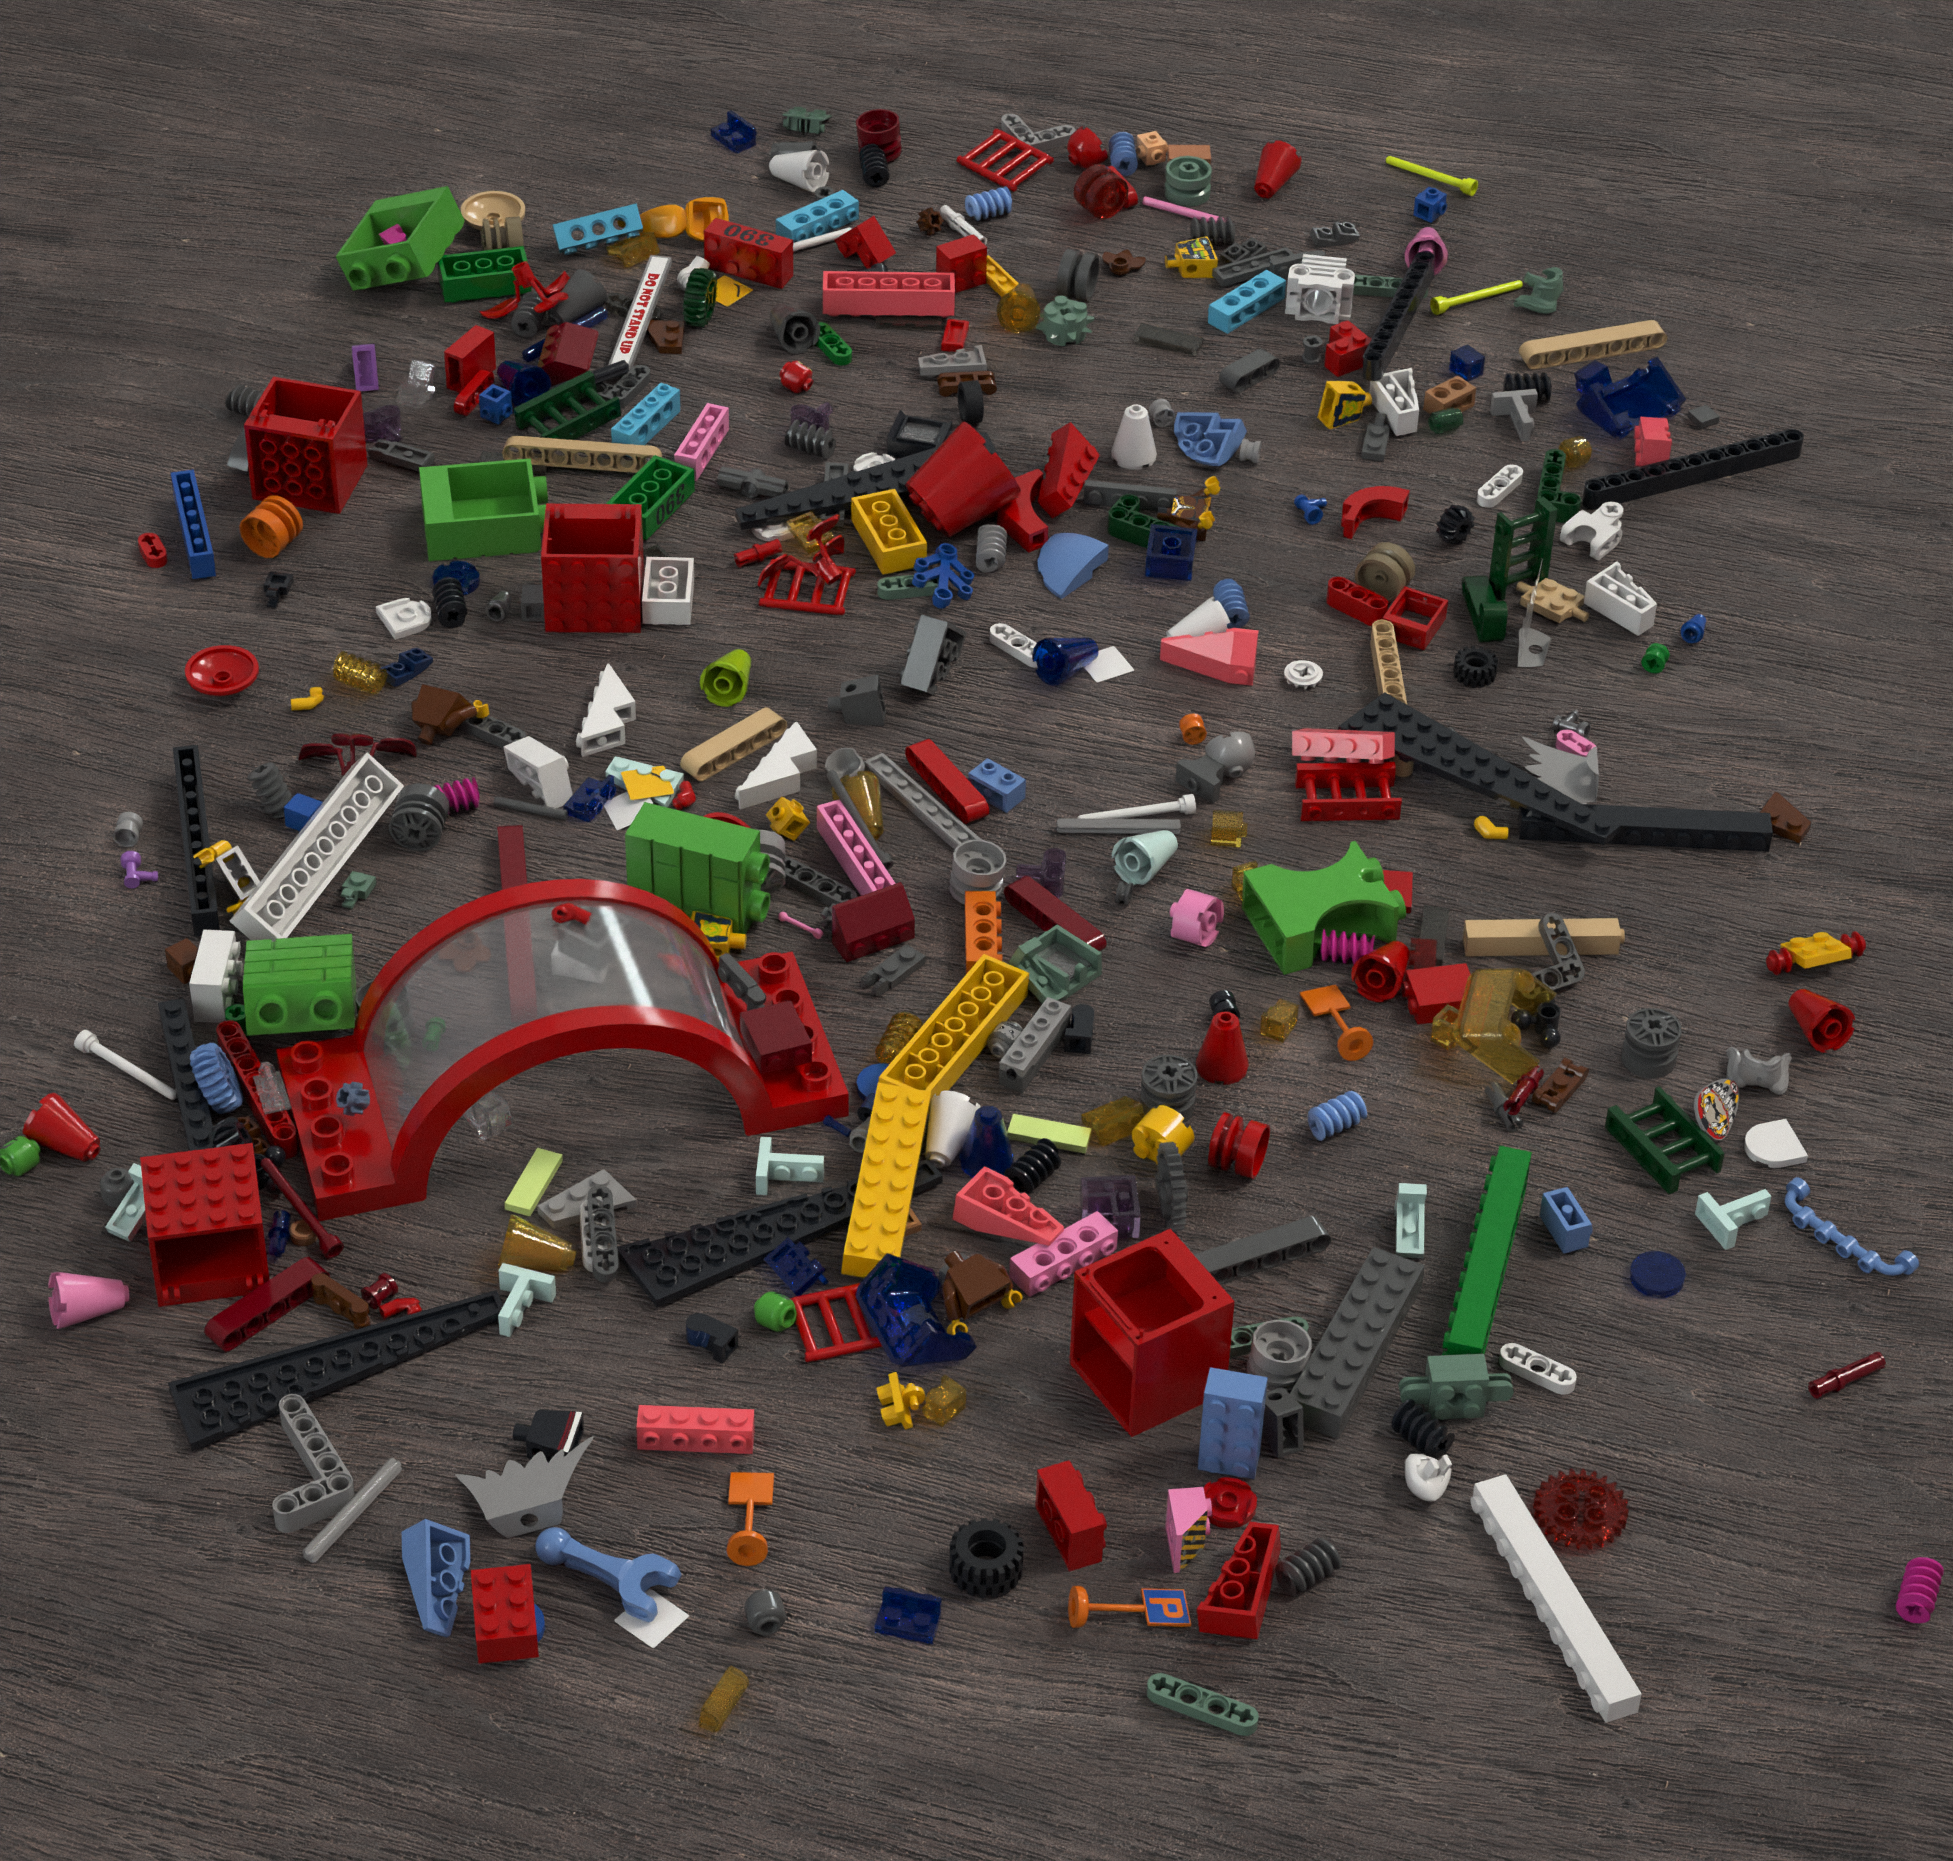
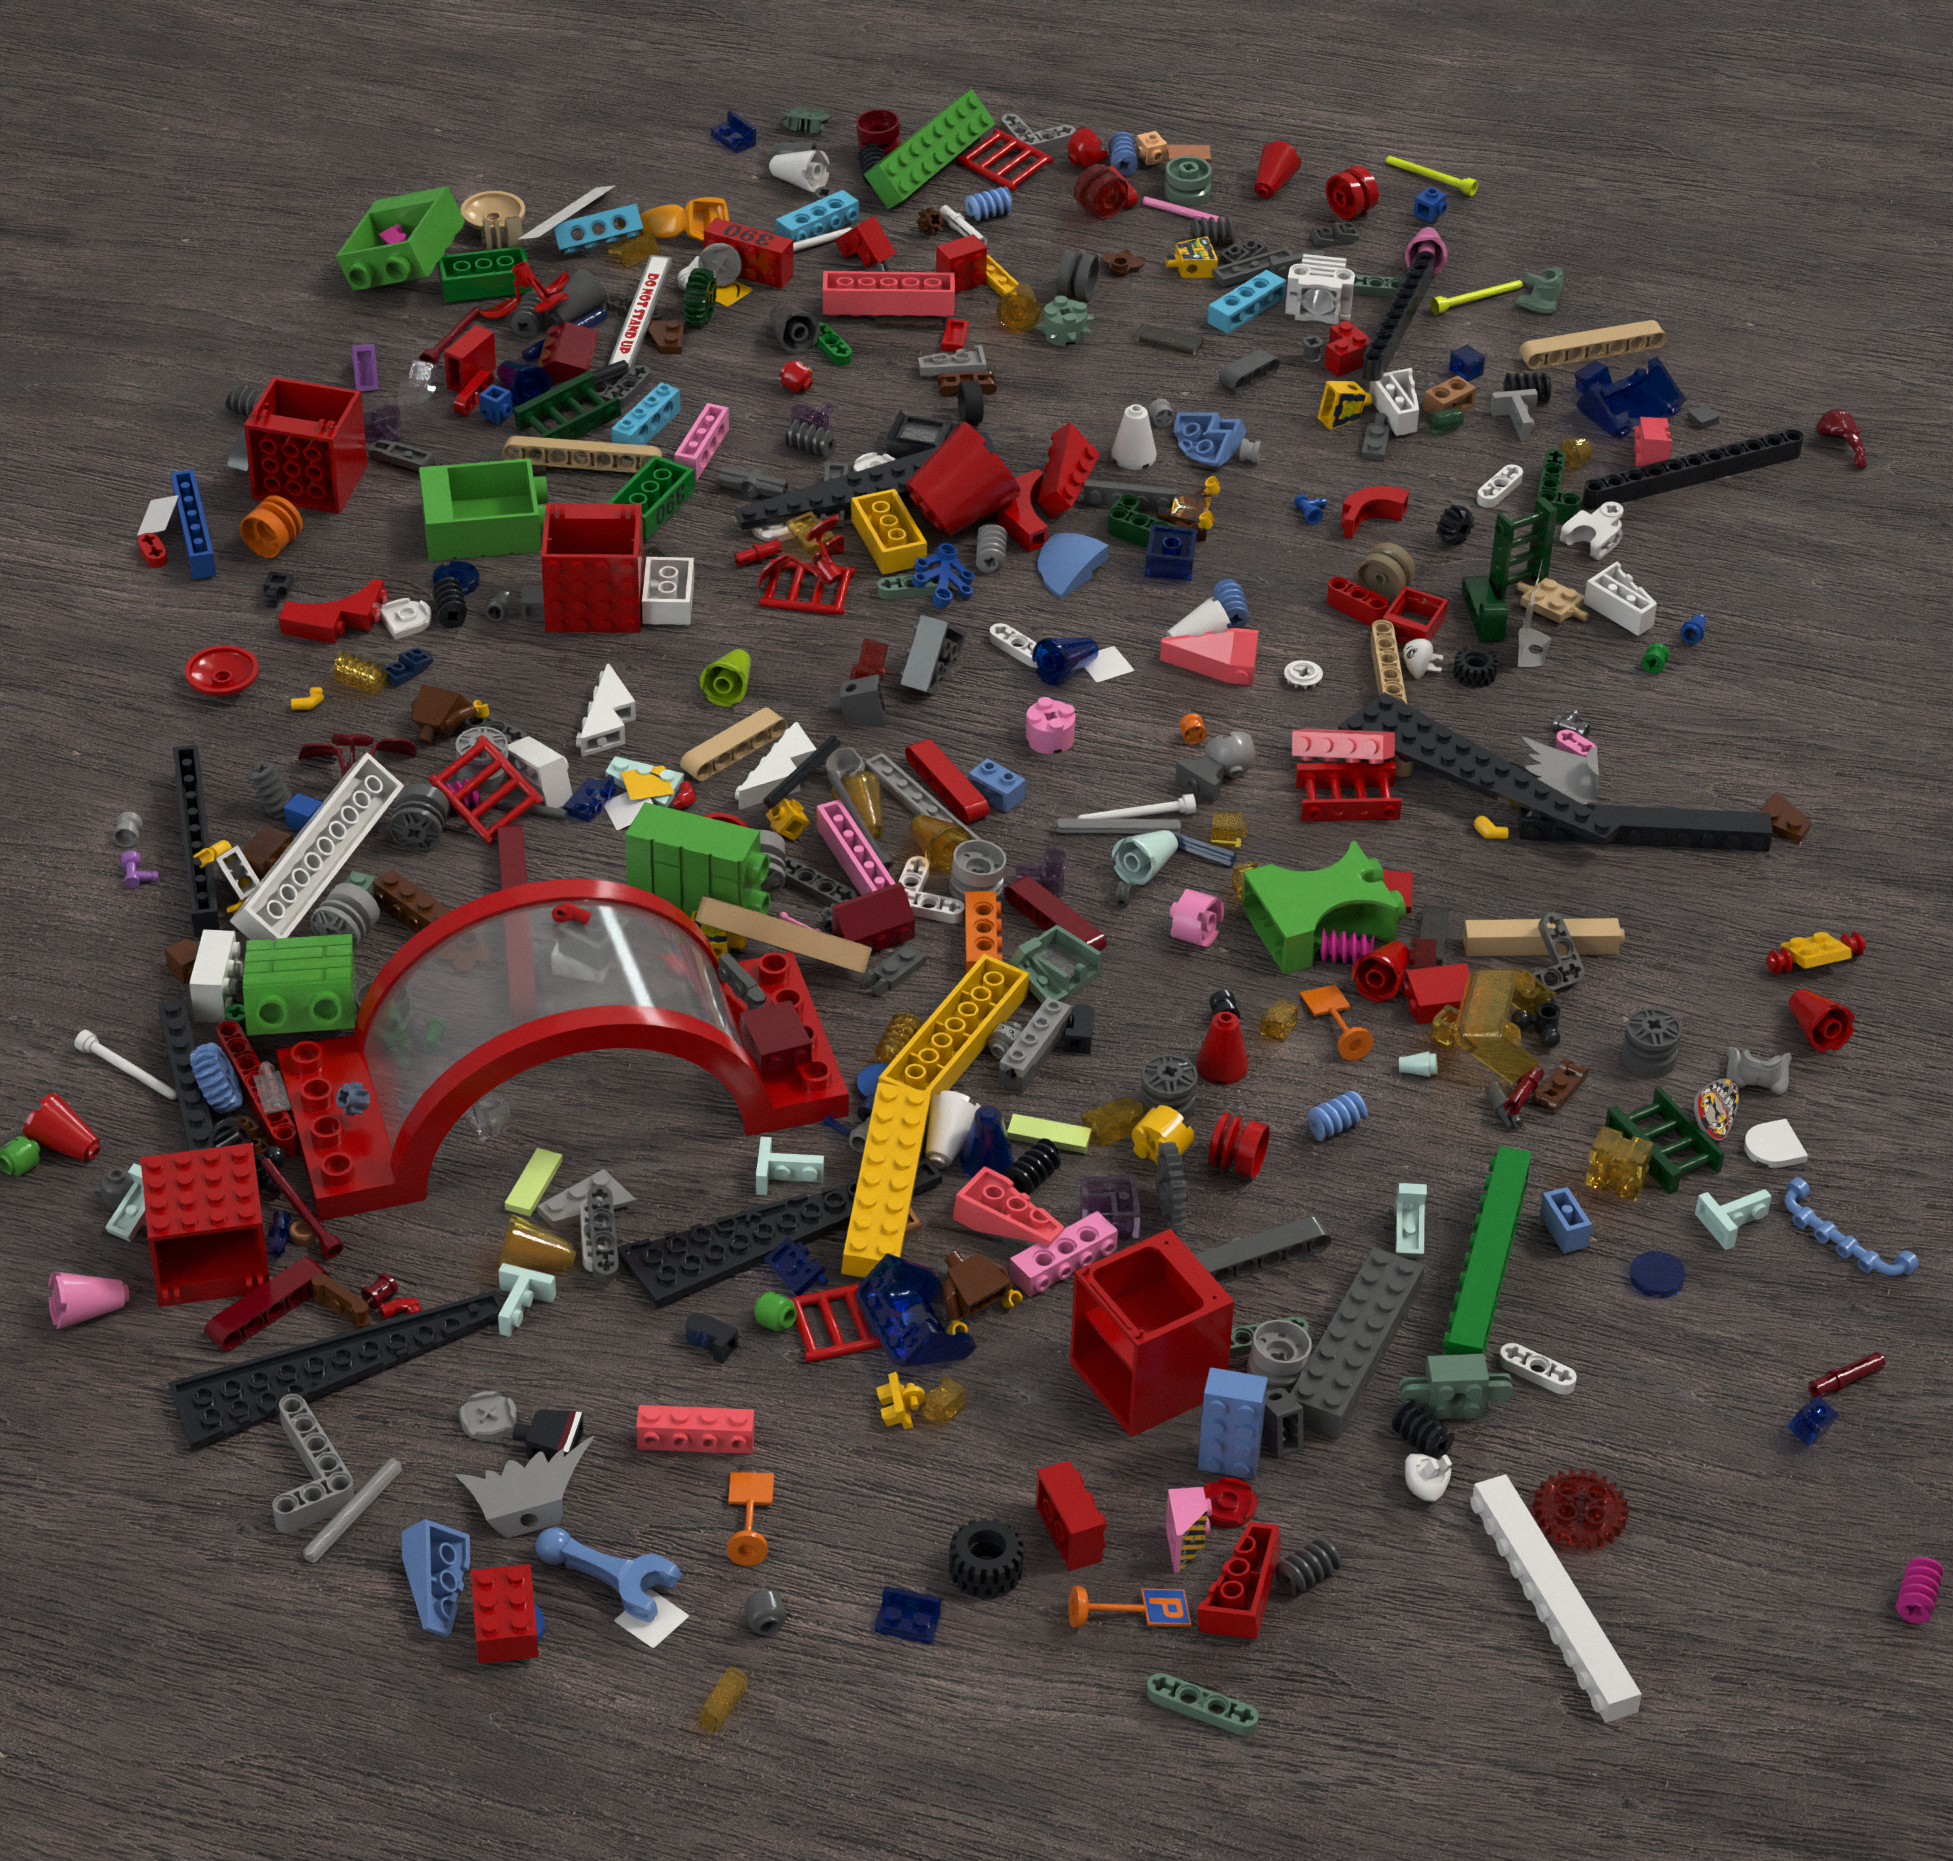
none -> white sticker [137,495,178,535]
none -> reddish brown brick [241,825,293,879]
none -> red arch [278,579,388,644]
none -> light grey wheel [311,883,380,950]
none -> reddish brown brick [373,870,458,943]
none -> dark red piece [419,307,481,369]
none -> red bar [428,735,544,845]
none -> light grey wheel [455,727,509,793]
none -> light grey tile [459,1391,517,1441]
none -> white sticker [519,185,616,239]
none -> tan beam [695,895,872,973]
none -> light grey tile [698,243,741,286]
none -> black axle [763,735,841,809]
none -> clear red brick [850,639,889,683]
none -> bright green brick [864,89,996,209]
none -> white beam [898,856,965,924]
none -> clear yellow cone [910,814,972,873]
none -> bright pink brick [1025,697,1075,754]
none -> dark blue axle [1170,831,1237,866]
none -> red wheel [1325,165,1379,220]
none -> light aqua cone [1399,1051,1438,1077]
none -> white piece [1403,639,1443,679]
none -> clear yellow brick [1585,1126,1654,1202]
none -> clear blue brick [1787,1396,1839,1446]
none -> dark red hair [1815,409,1867,469]

